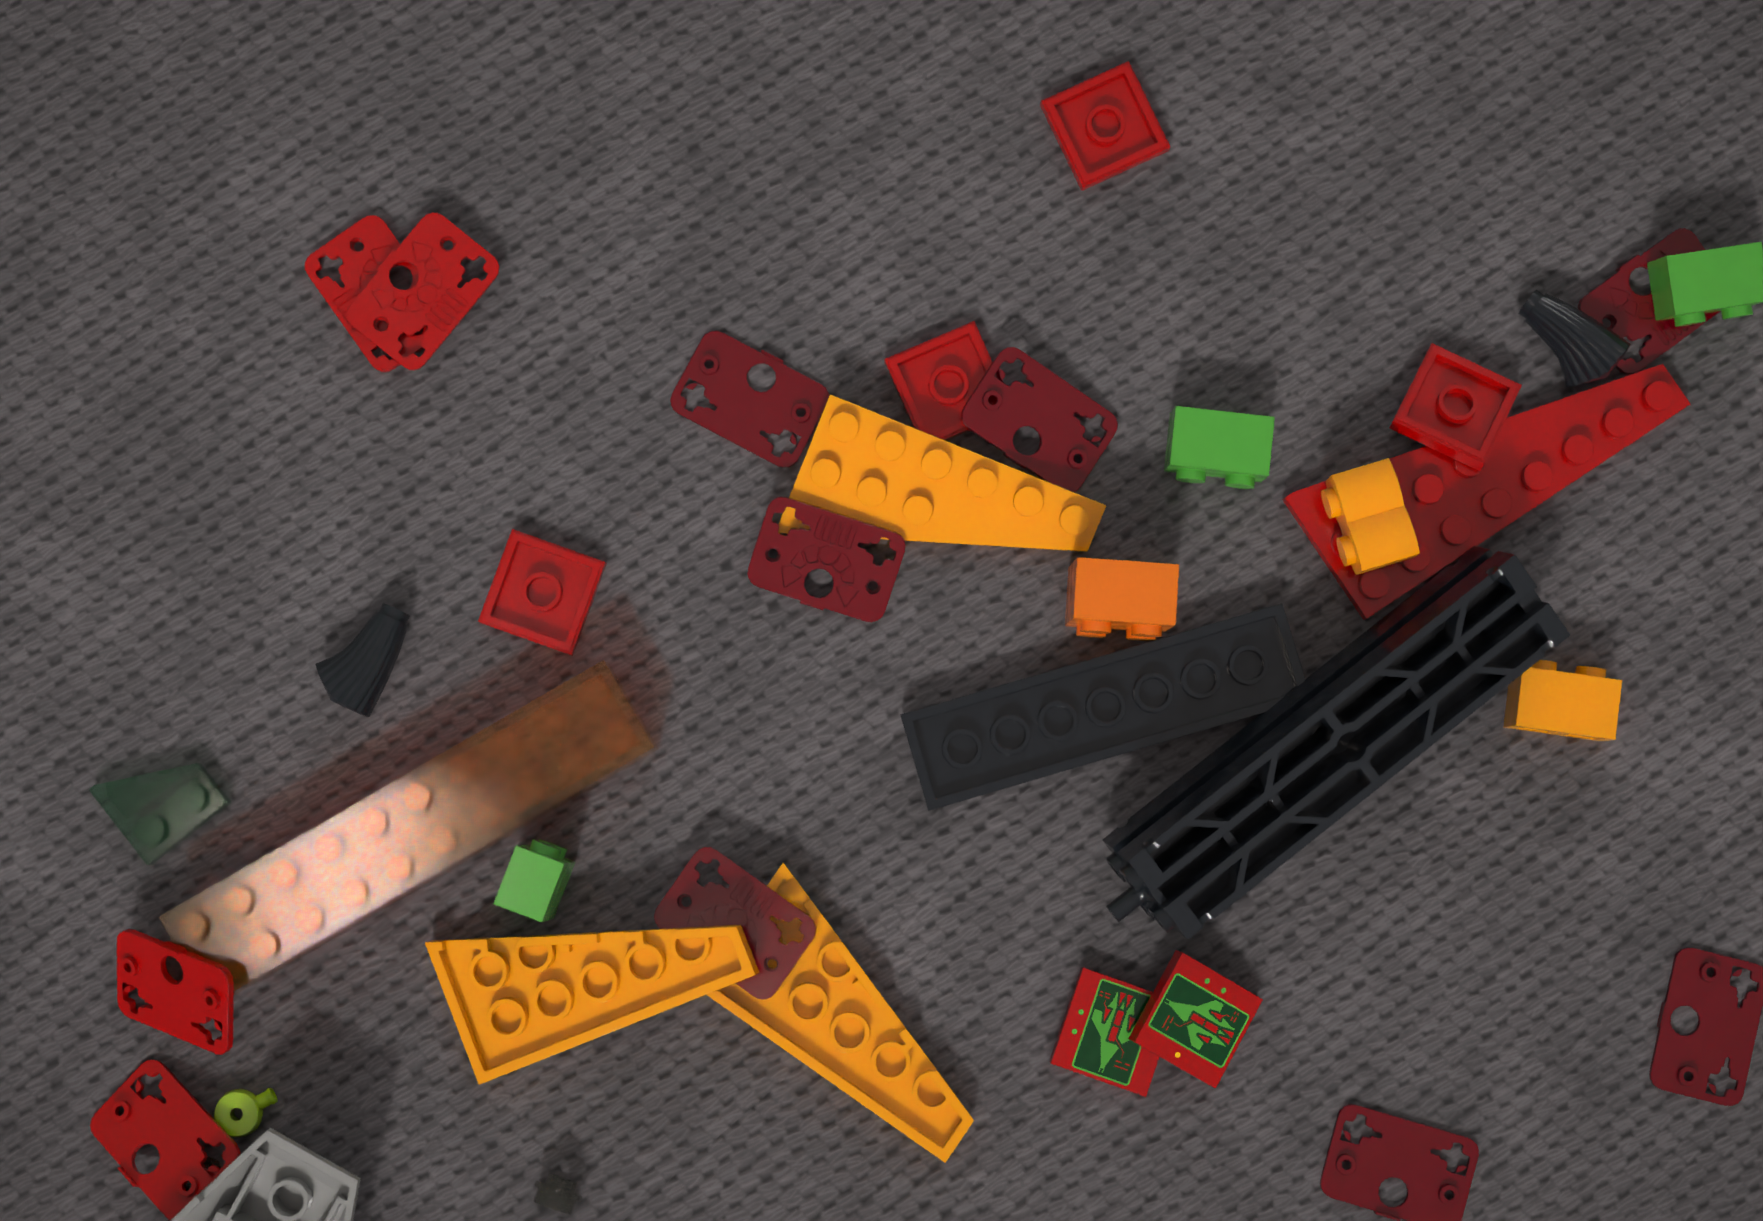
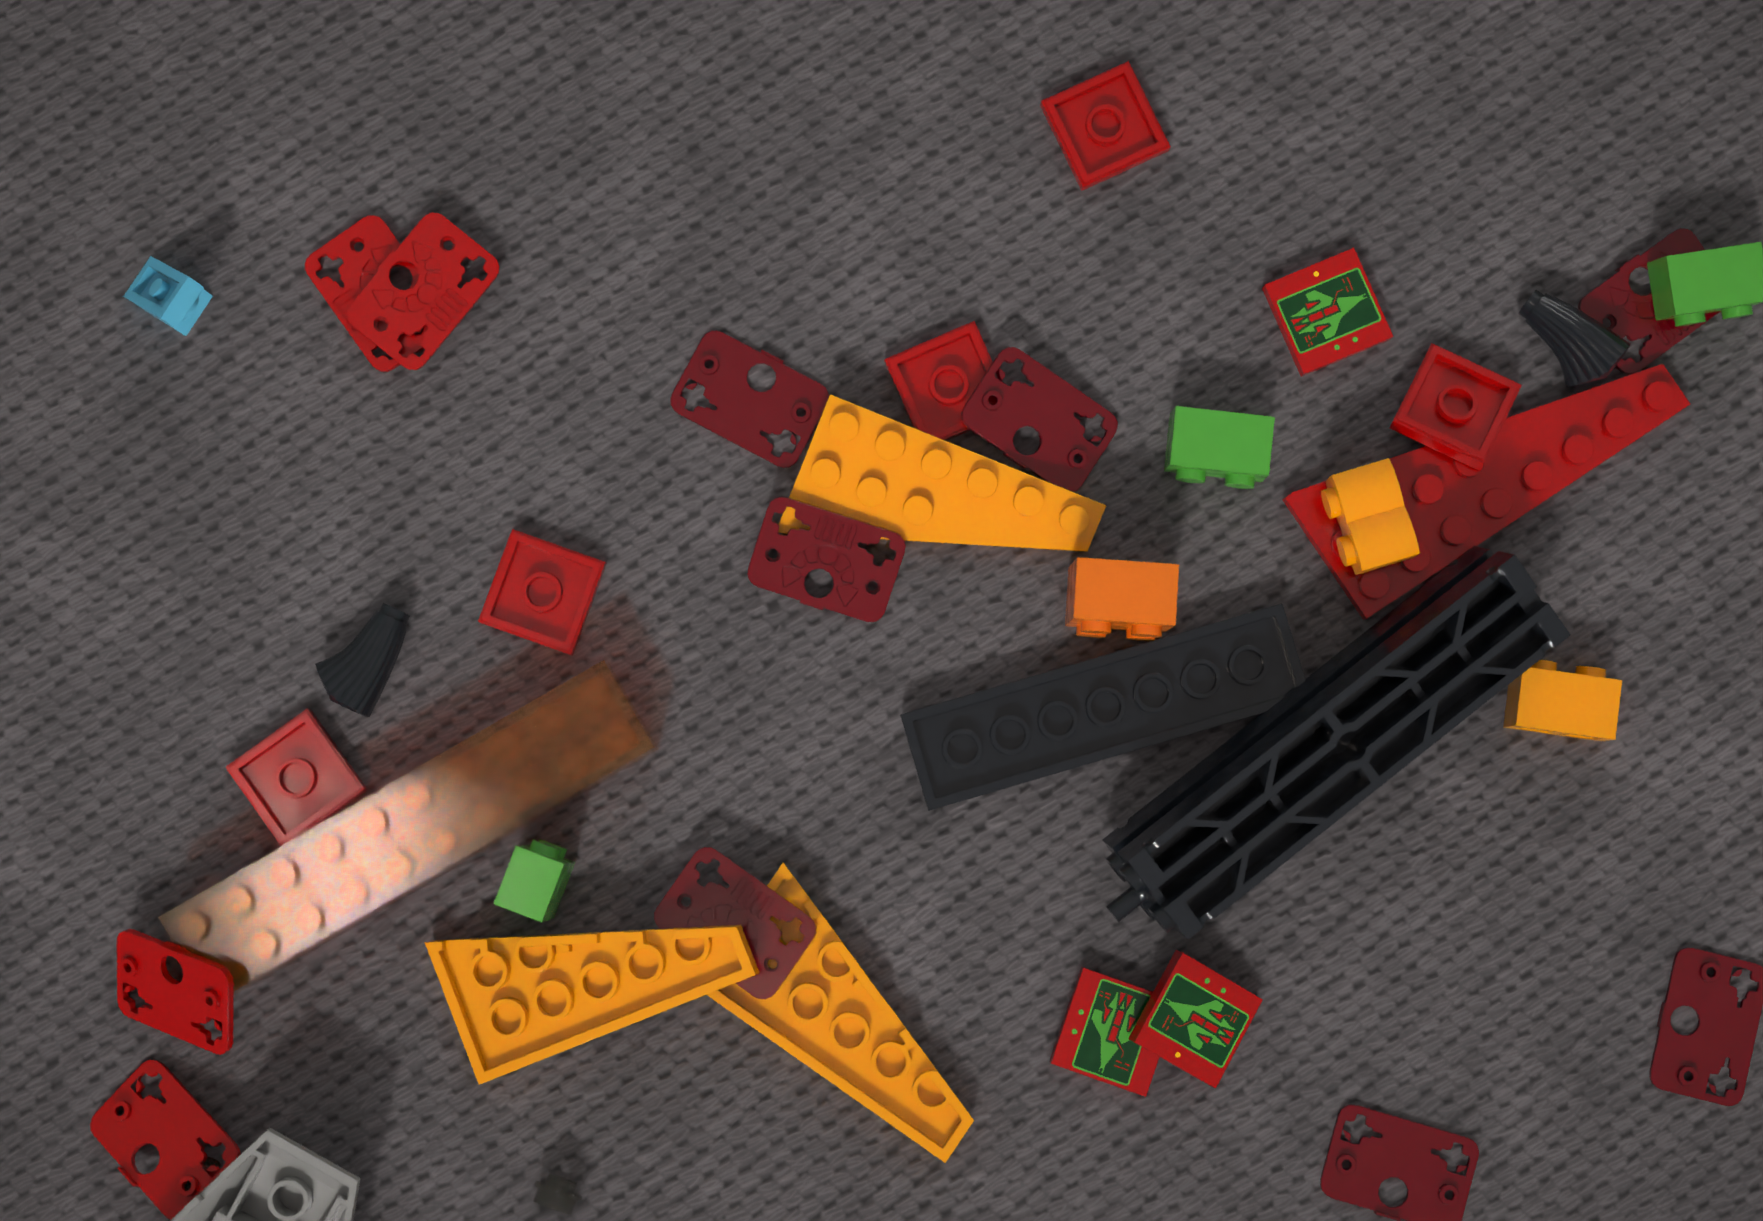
clear green wing [89,763,231,865] -> none
lime piece [214,1088,278,1137] -> none
none -> medium azure slope [123,256,213,336]
none -> red tile [225,708,367,848]
none -> tile [1262,248,1394,377]

